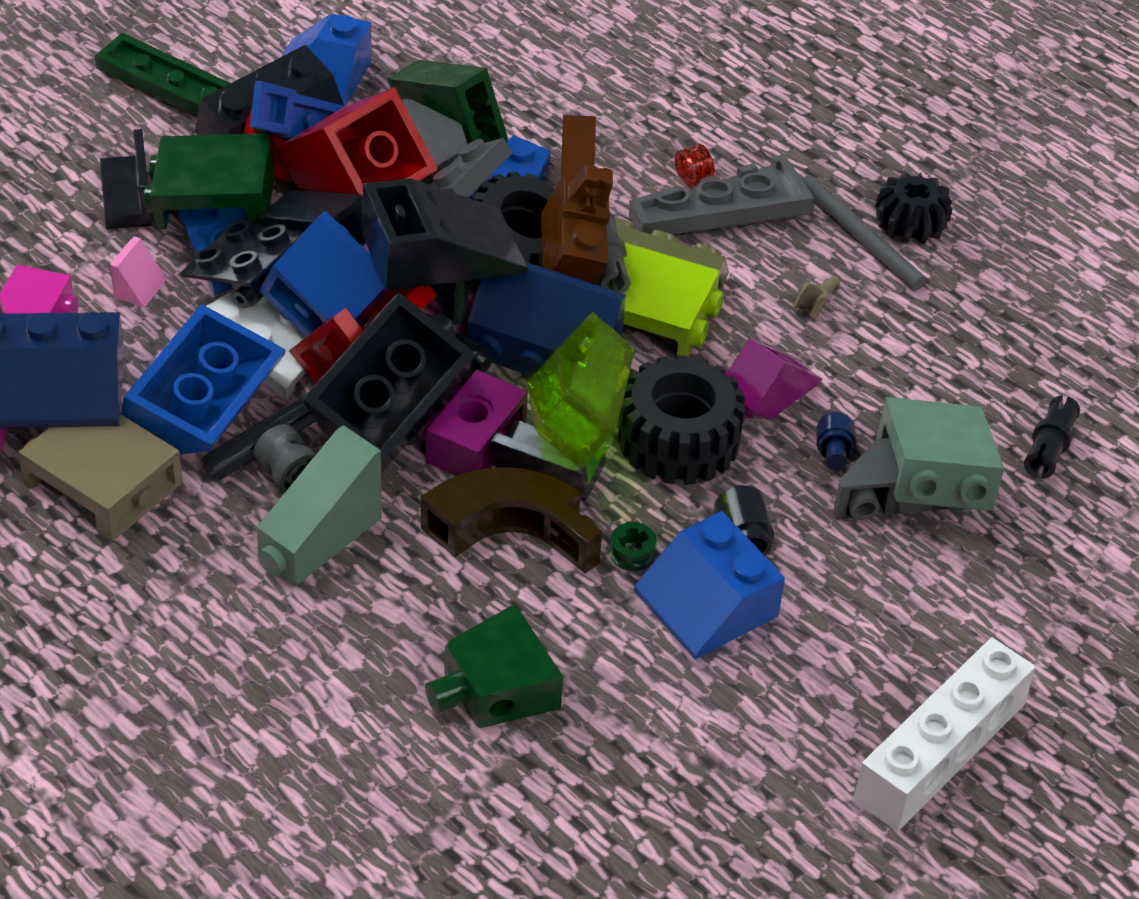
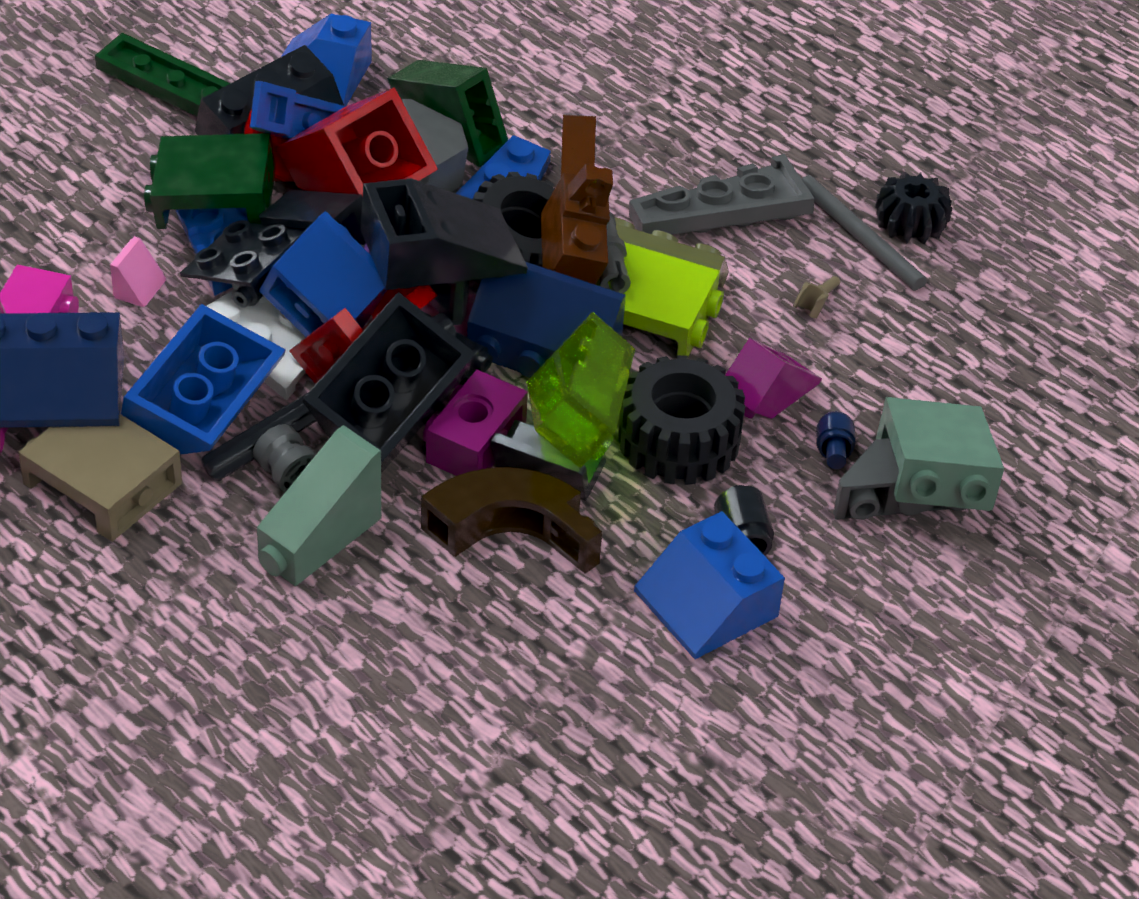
black panel [100,129,152,229] -> none
dark green torso [425,604,563,728] -> none
dark grey slope [429,138,512,198] -> none
dark green bush [609,522,657,572] -> none
clear red bush [675,143,715,188] -> none
white brick [854,637,1036,832] -> none
black pin [1024,395,1081,479] -> none

